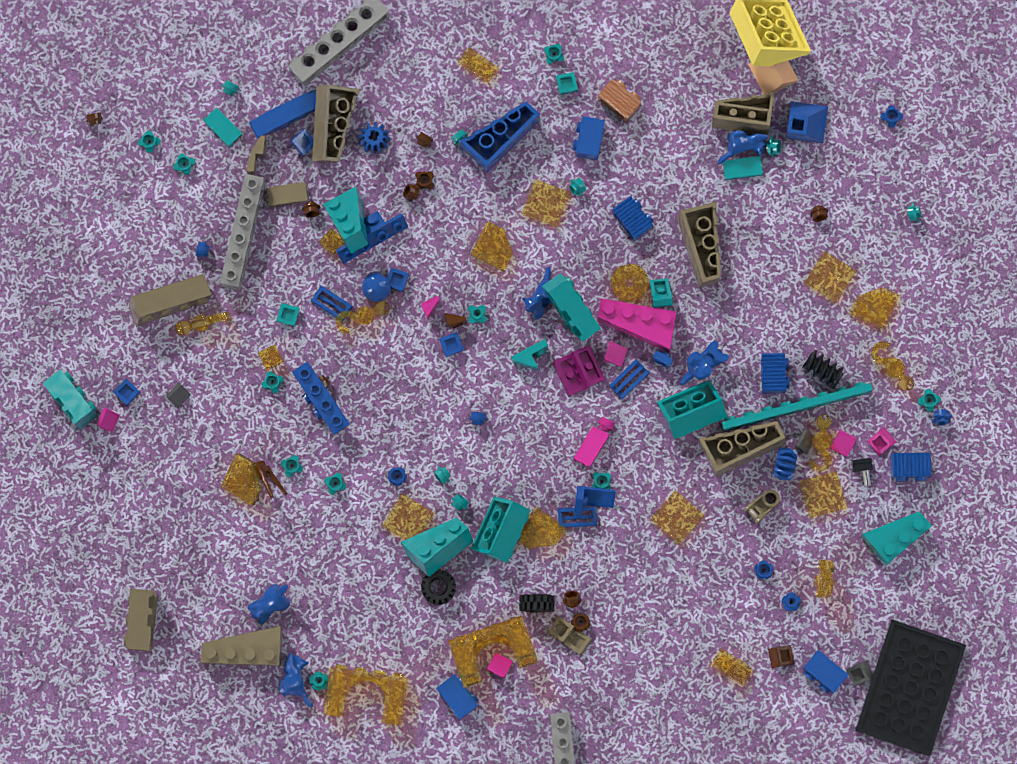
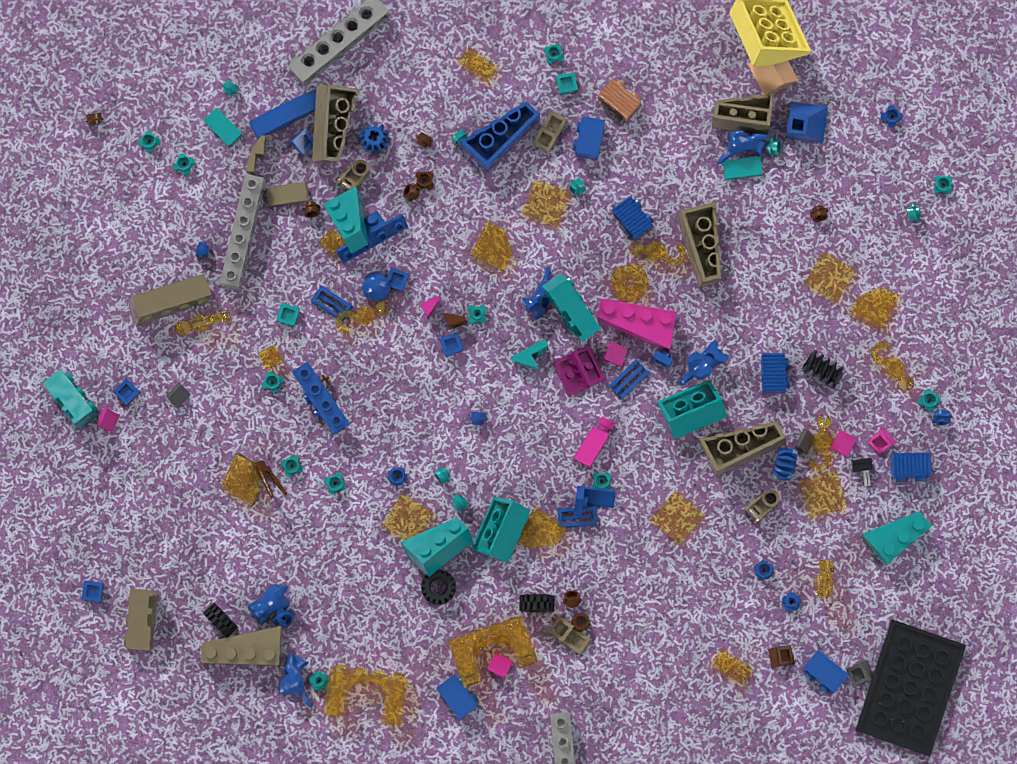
teal slope [649,278,673,308] -> none
teal plate [721,381,873,432] -> none
none -> blue plate [81,581,104,603]
none -> black tyre [203,602,238,638]
none -> blue plate [273,608,294,628]
none -> dark tan piece [336,159,371,191]
none -> dark tan slope [533,111,568,152]
none -> clear yellow piece [629,241,686,266]
none -> teal plate [933,175,953,194]

